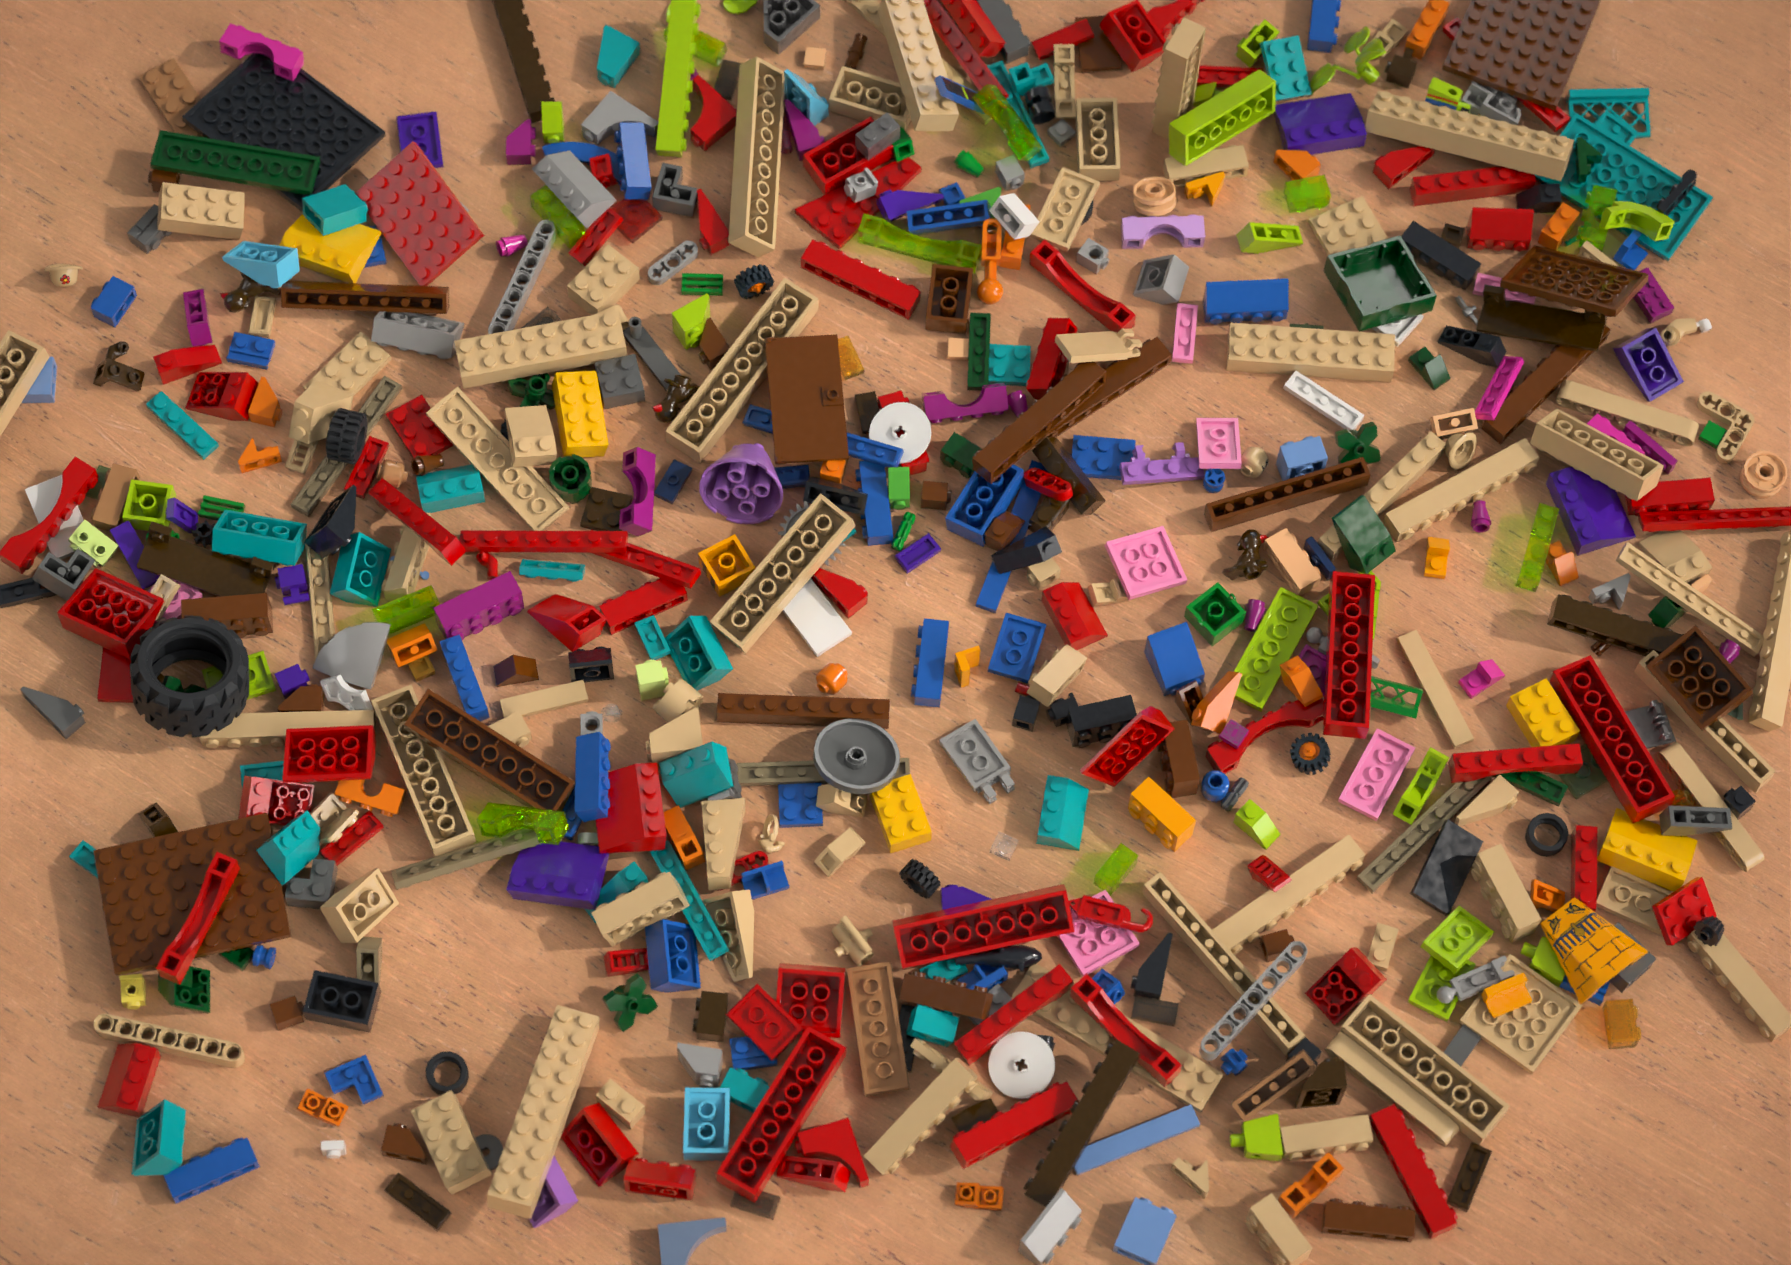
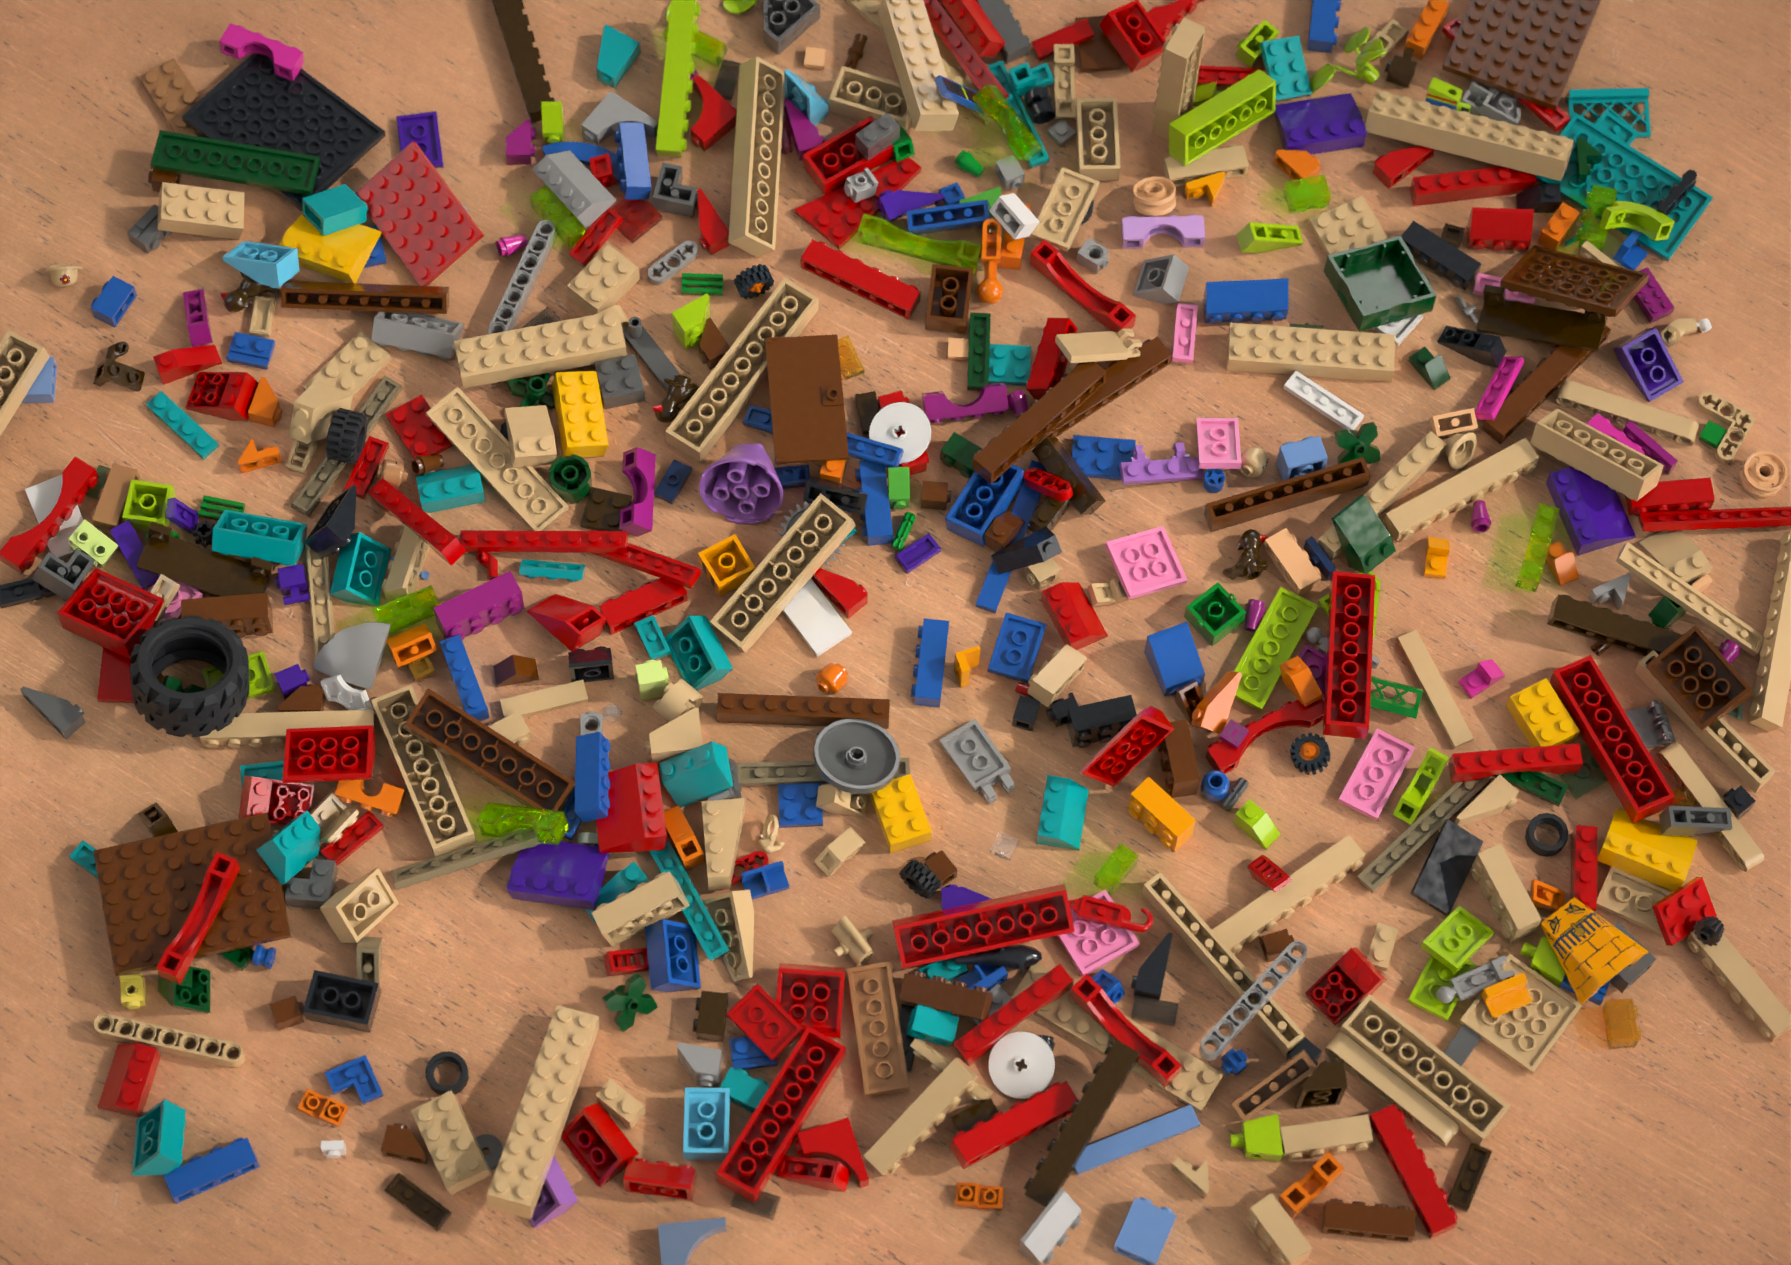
none -> reddish brown brick [924,850,958,889]

